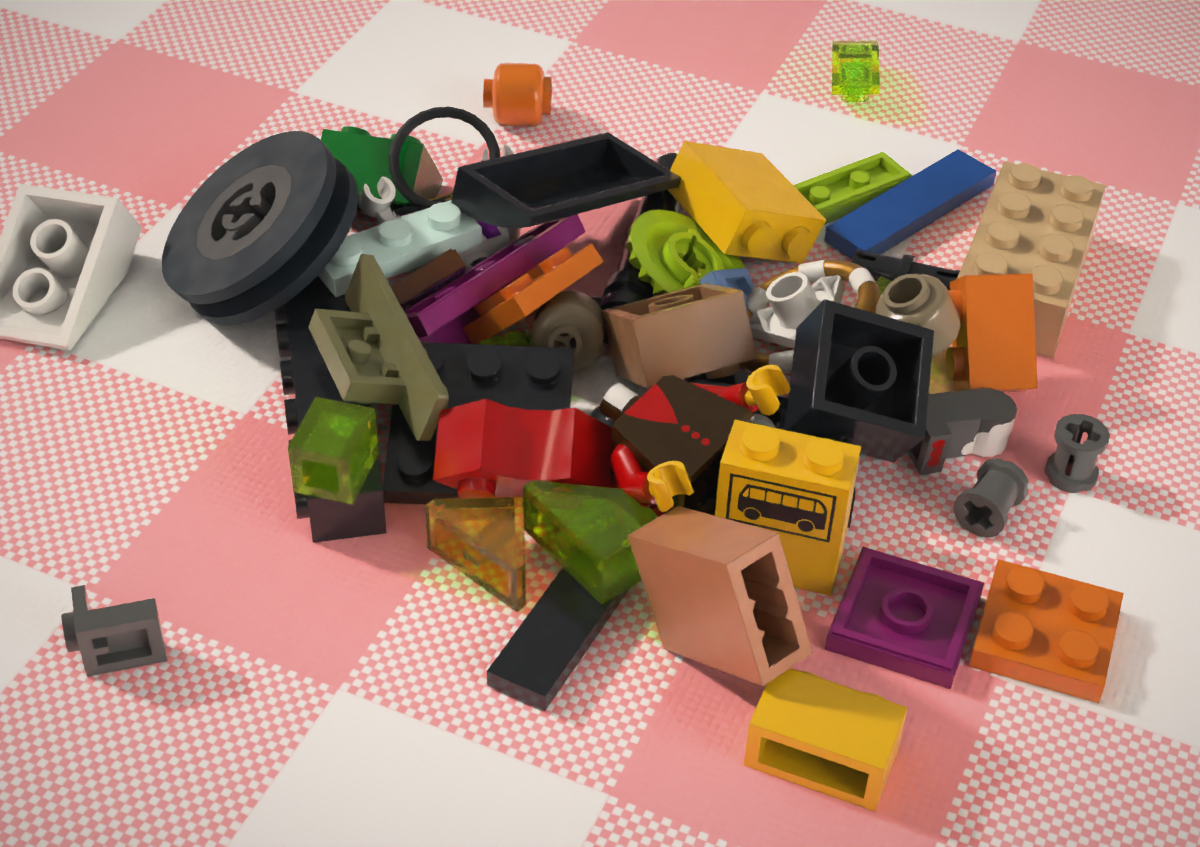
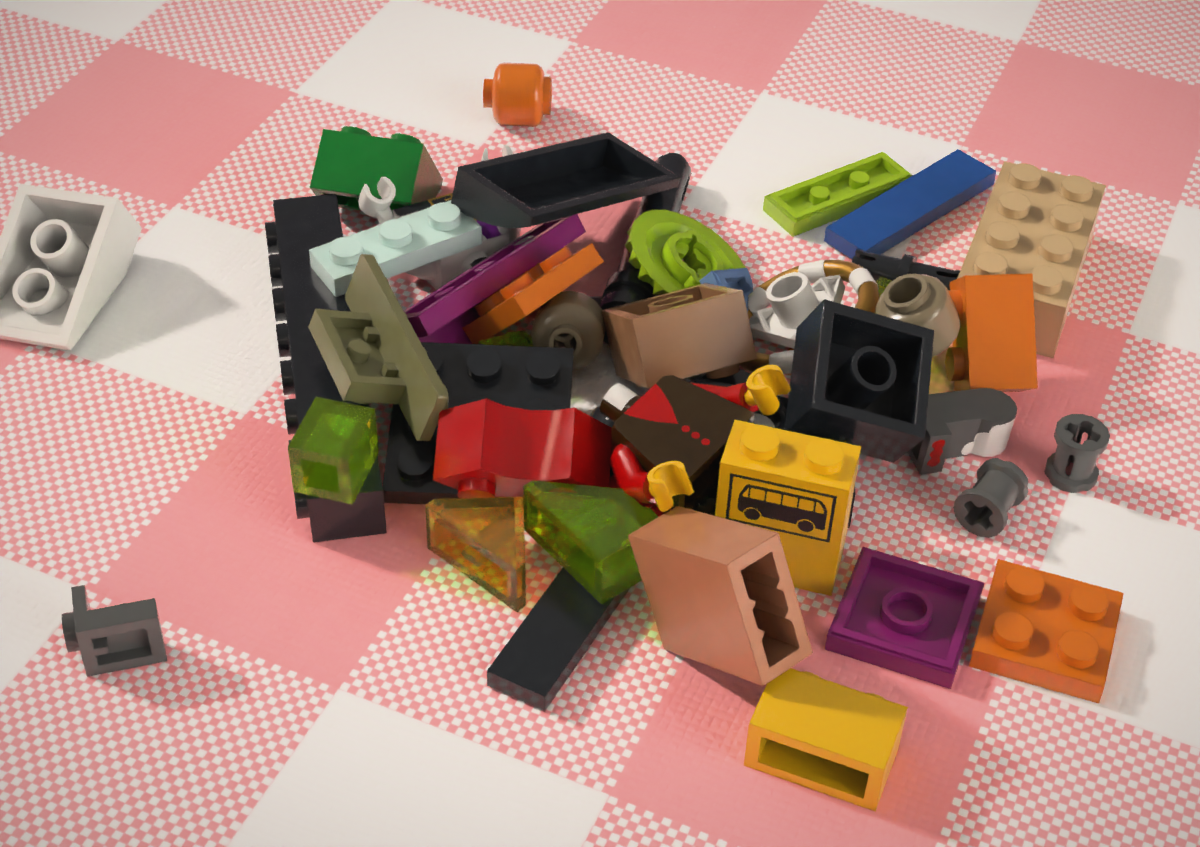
black wheel [161,131,358,326] -> none
black tyre [388,106,500,210] -> none
reddish brown tile [390,249,465,311] -> none
yellow brick [668,141,826,263] -> none
clear neon green slope [832,40,880,102] -> none

